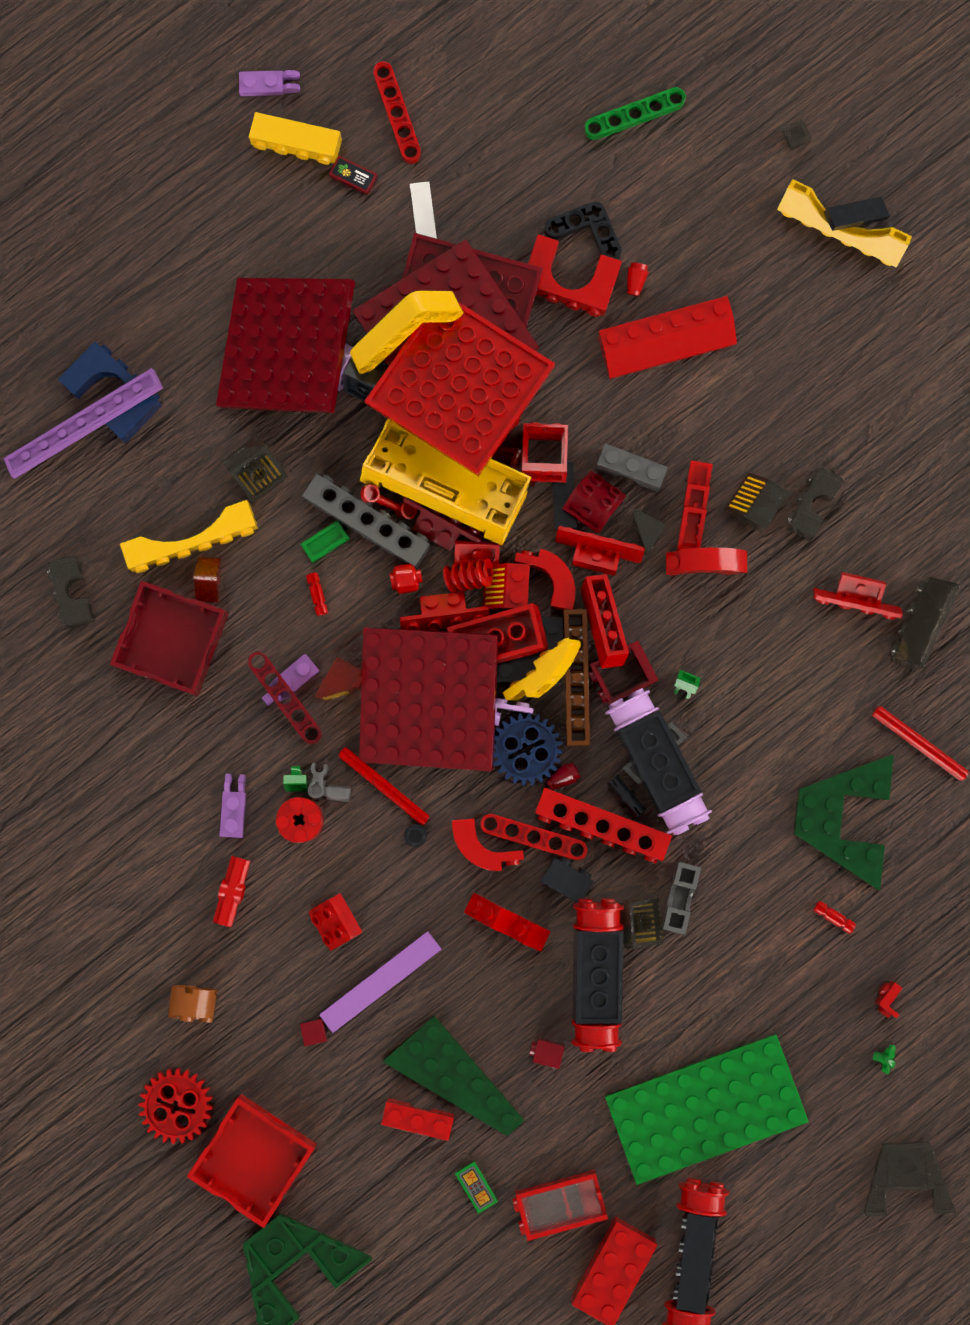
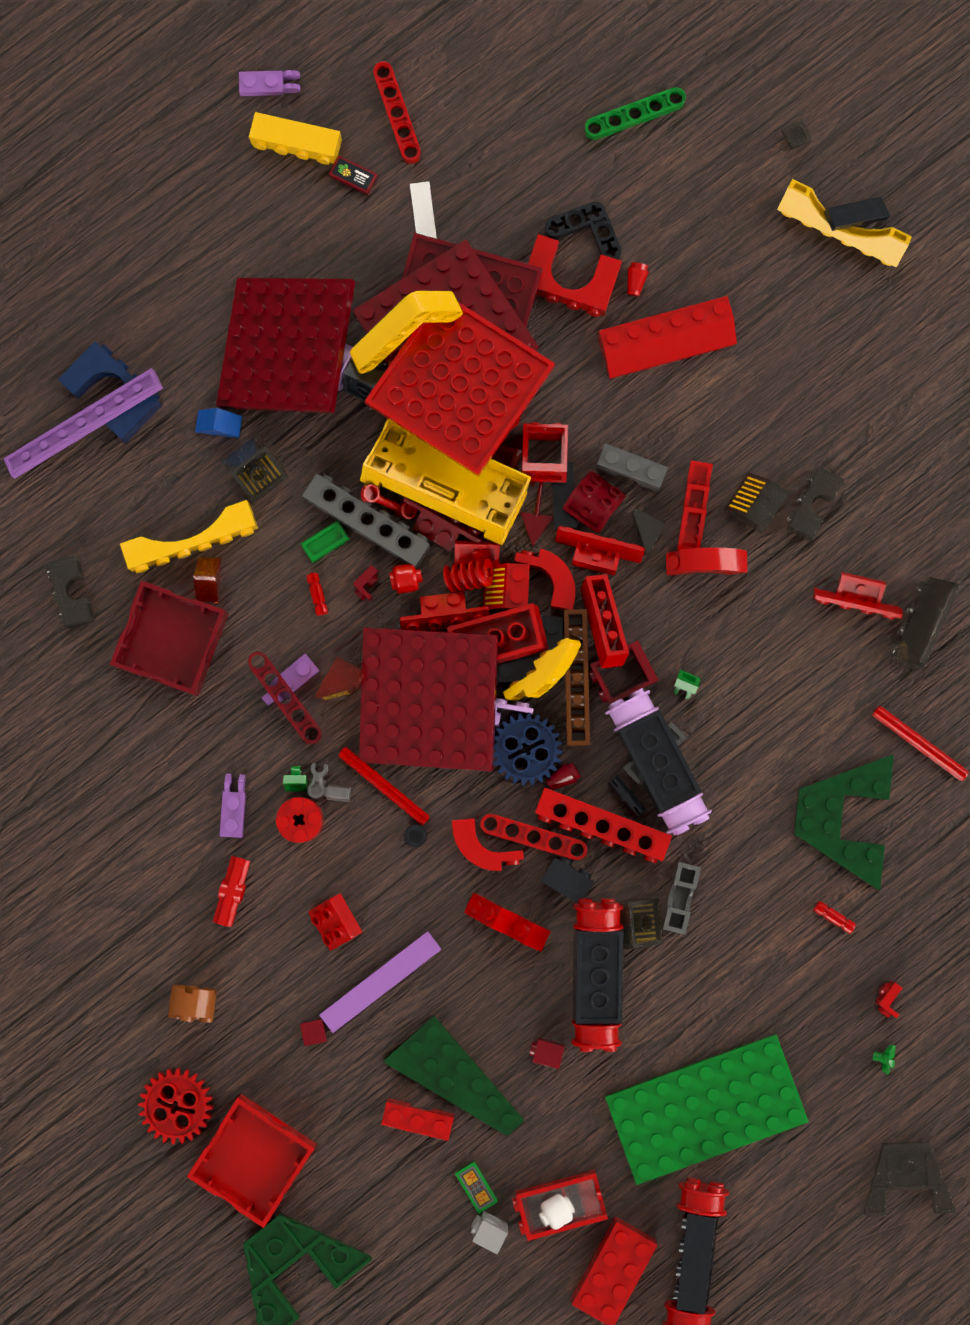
none -> blue slope [195,408,242,438]
none -> dark red bracket [353,565,379,601]
none -> light grey brick [470,1211,508,1254]
none -> dark red piece [520,482,553,547]
none -> white head [539,1194,575,1230]

